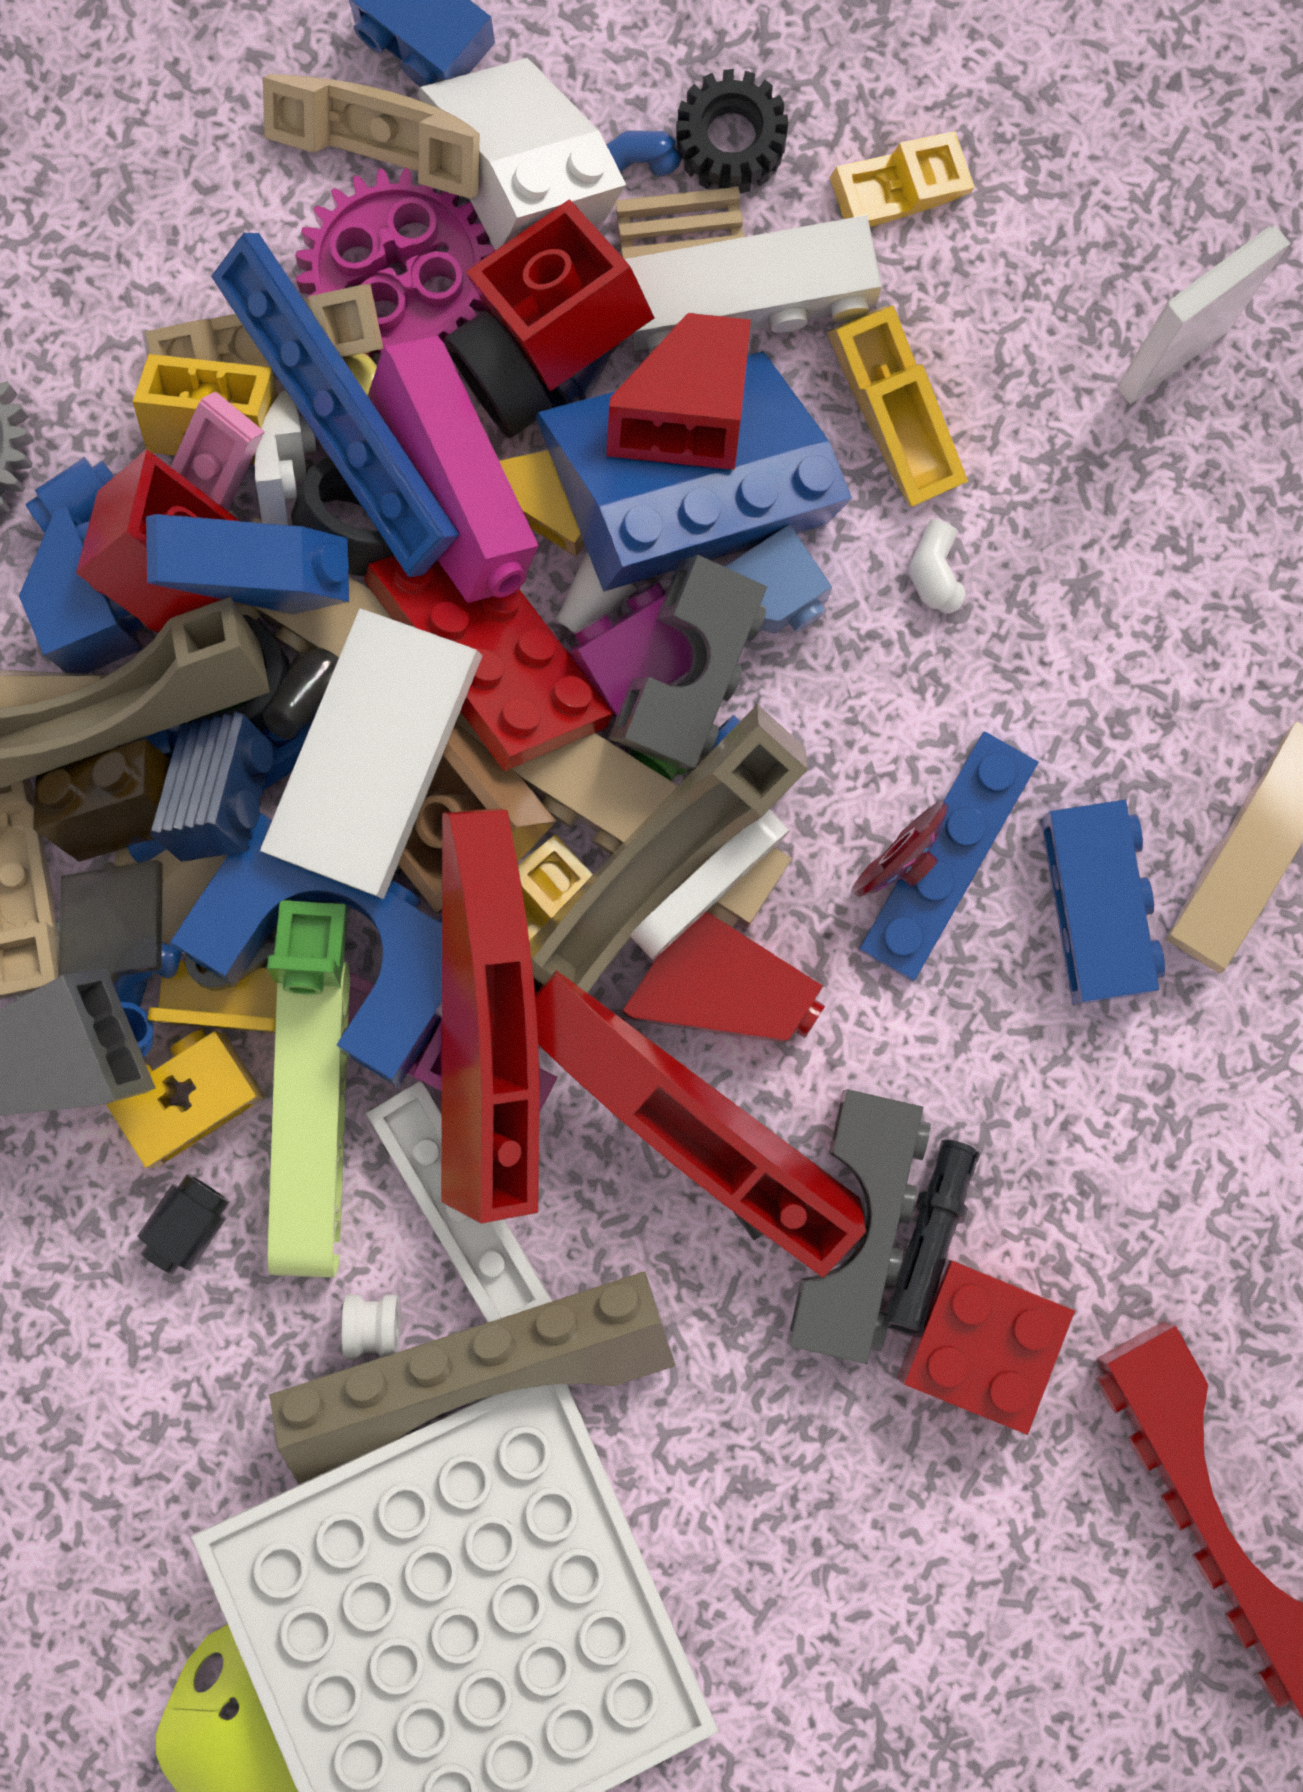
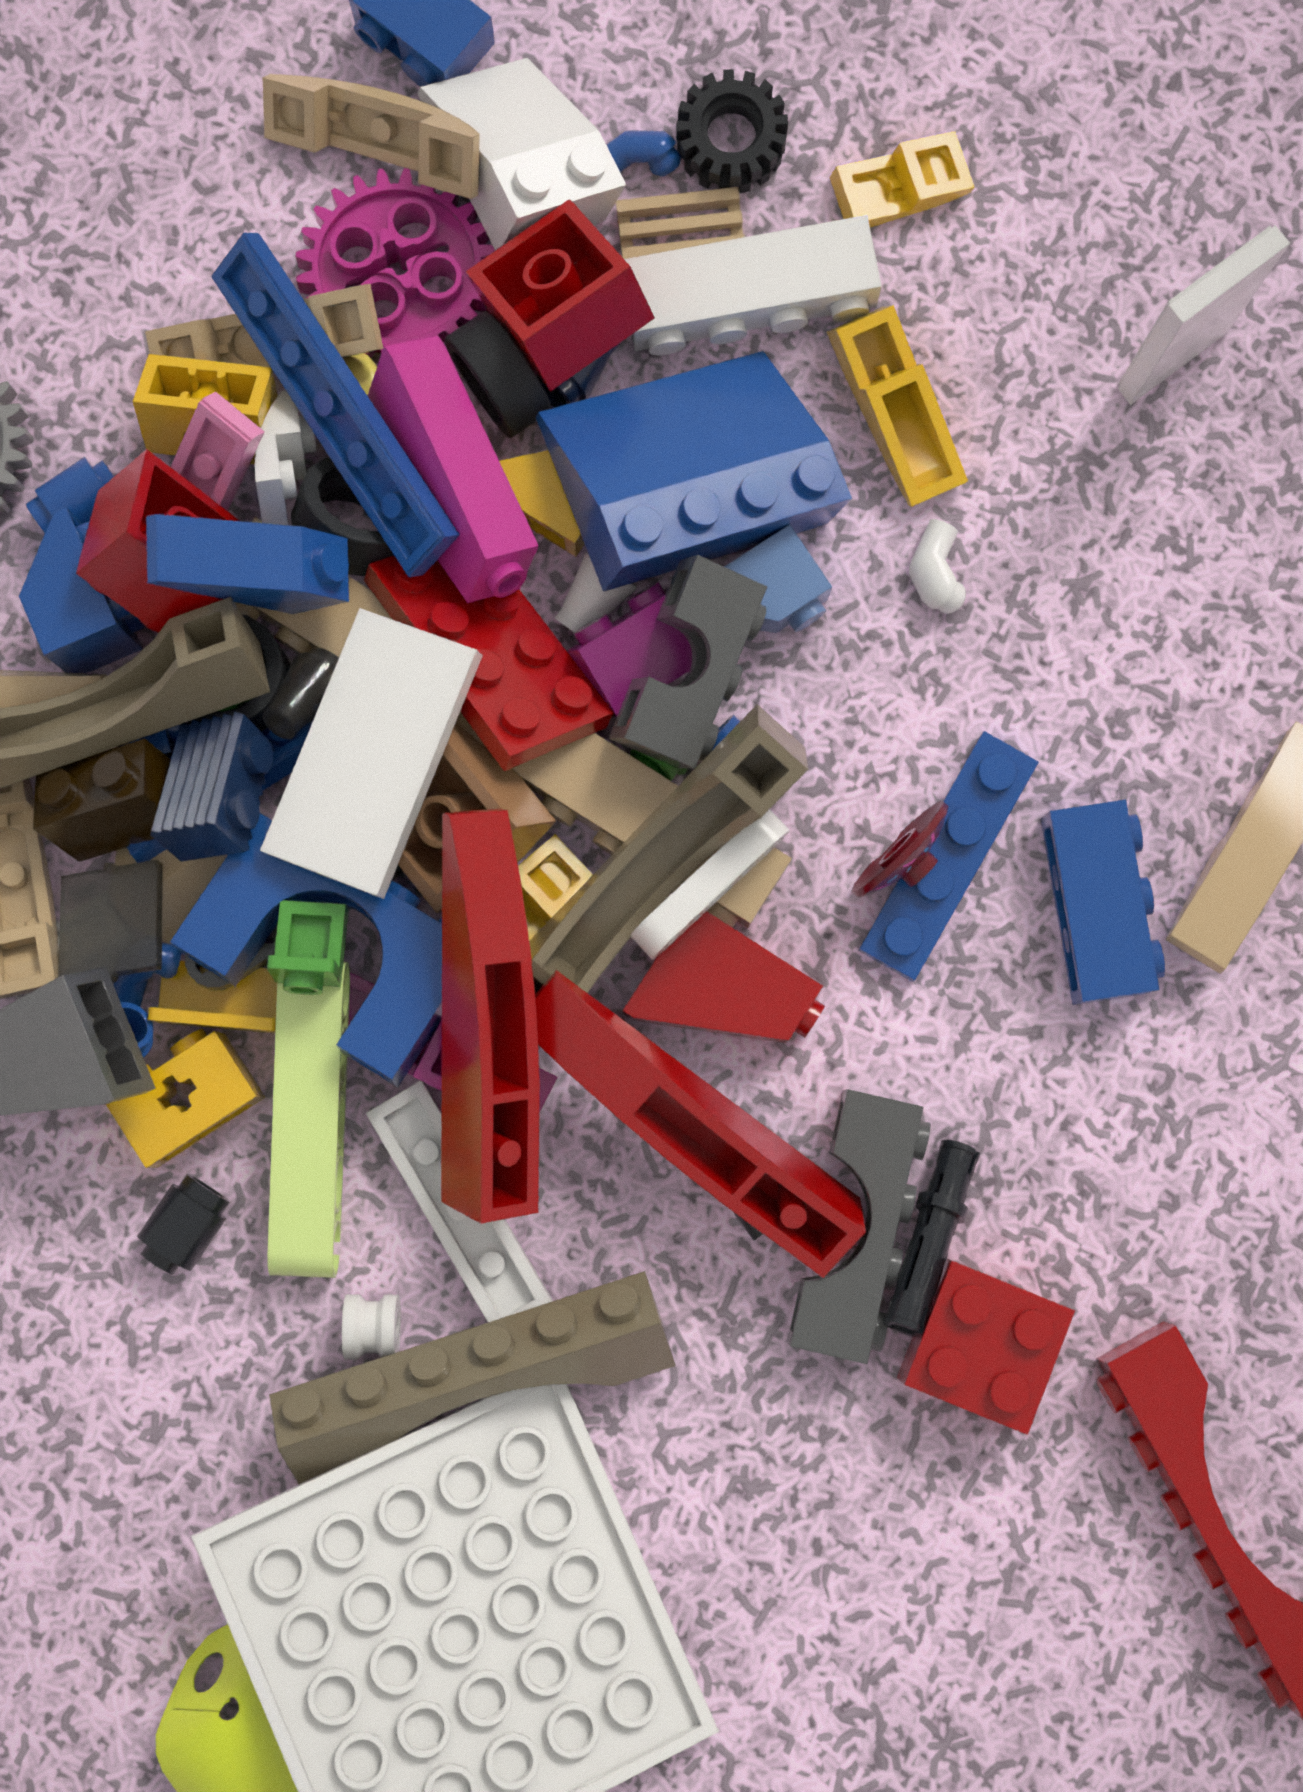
red slope [606,313,751,470] -> none

